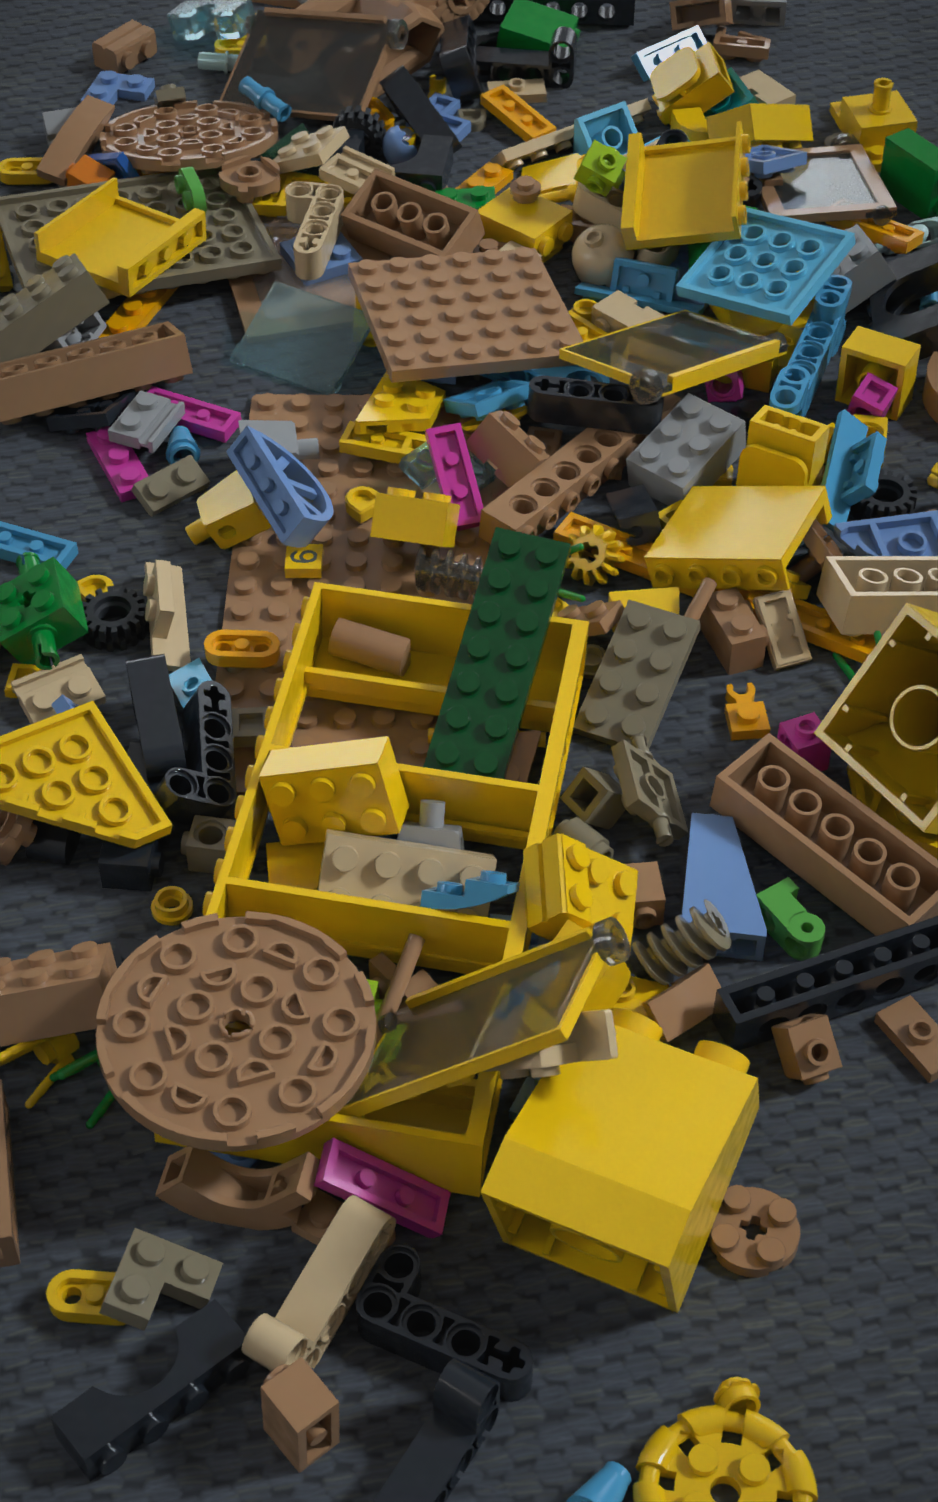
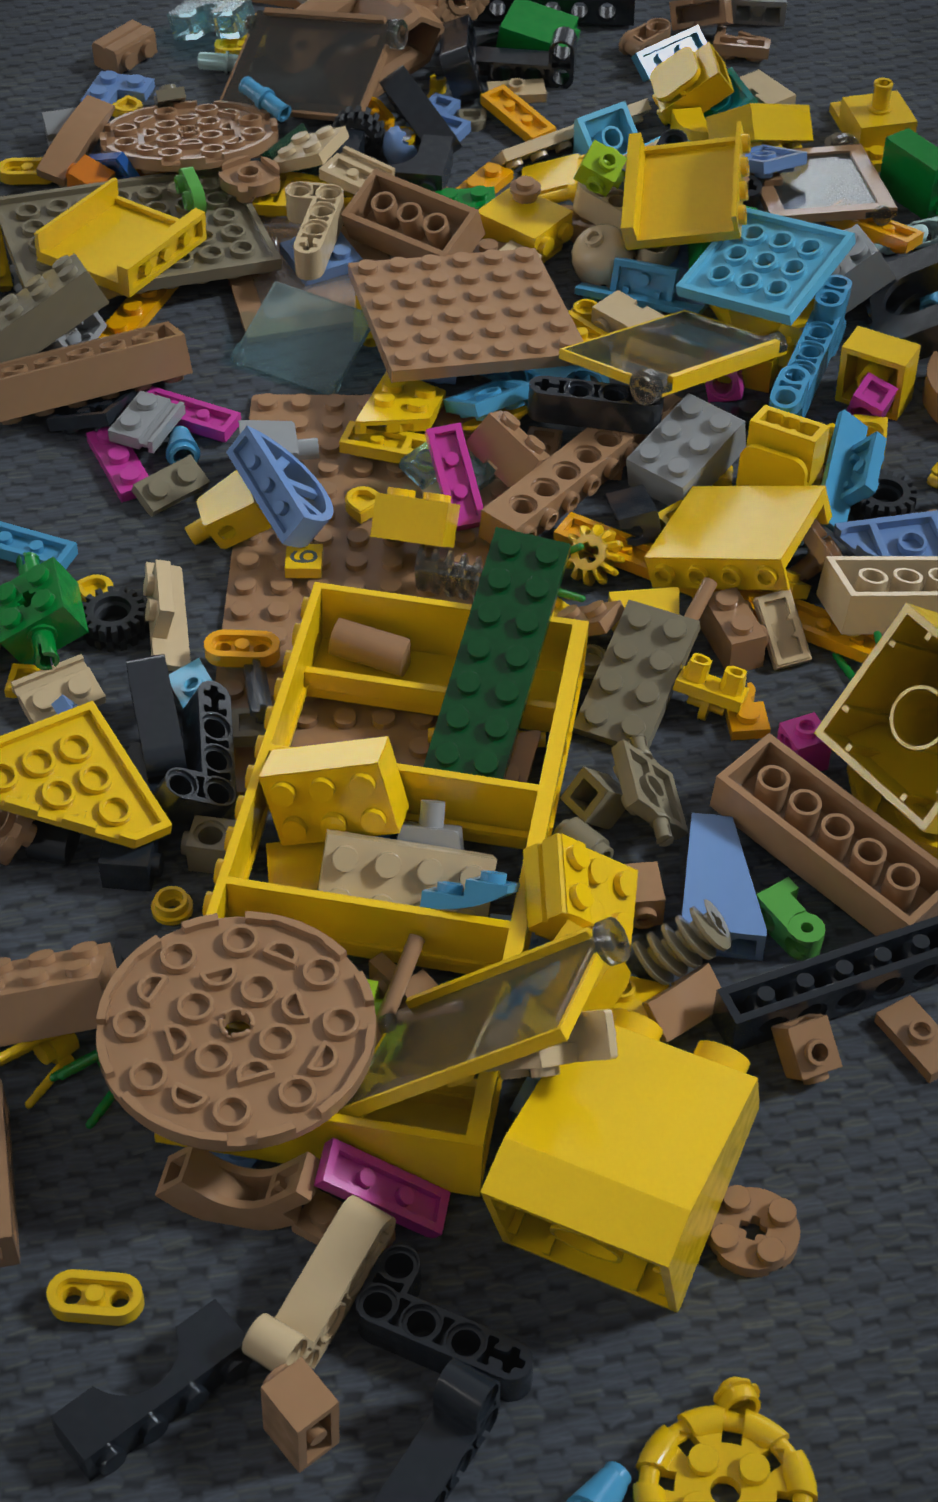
dark tan plate [99,1228,223,1331] -> none
none -> yellow tile [112,95,143,117]
none -> black axle [243,659,272,724]
none -> medium nougat piece [619,18,671,56]
none -> yellow hips [673,653,750,721]

